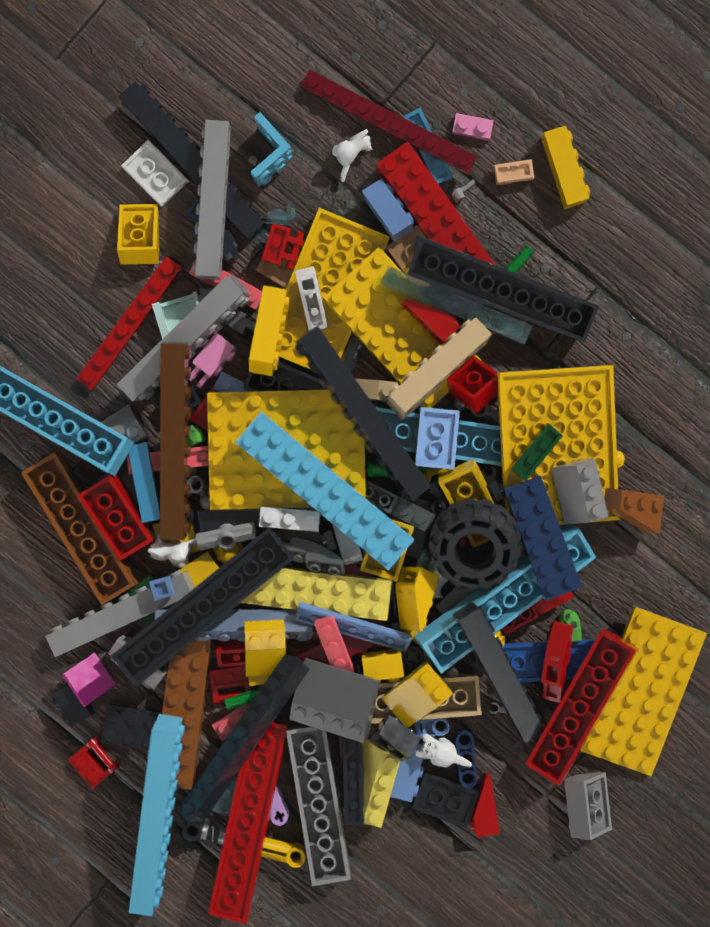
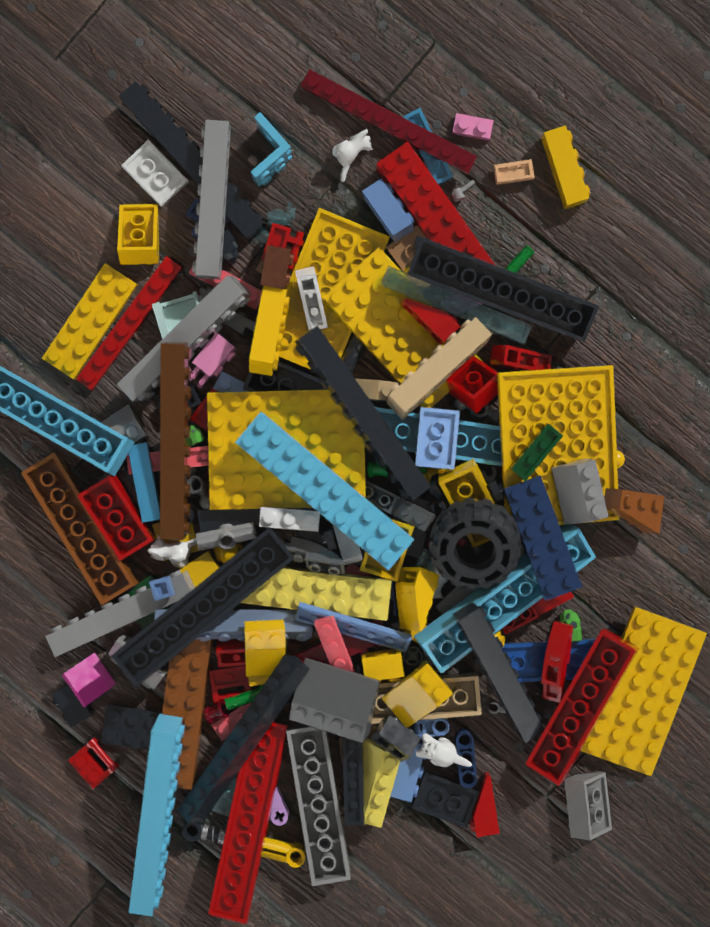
none -> yellow plate [42,263,138,380]
none -> dark red bush [204,701,229,724]
none -> copper brick [260,245,294,289]
none -> red slope [490,345,552,371]

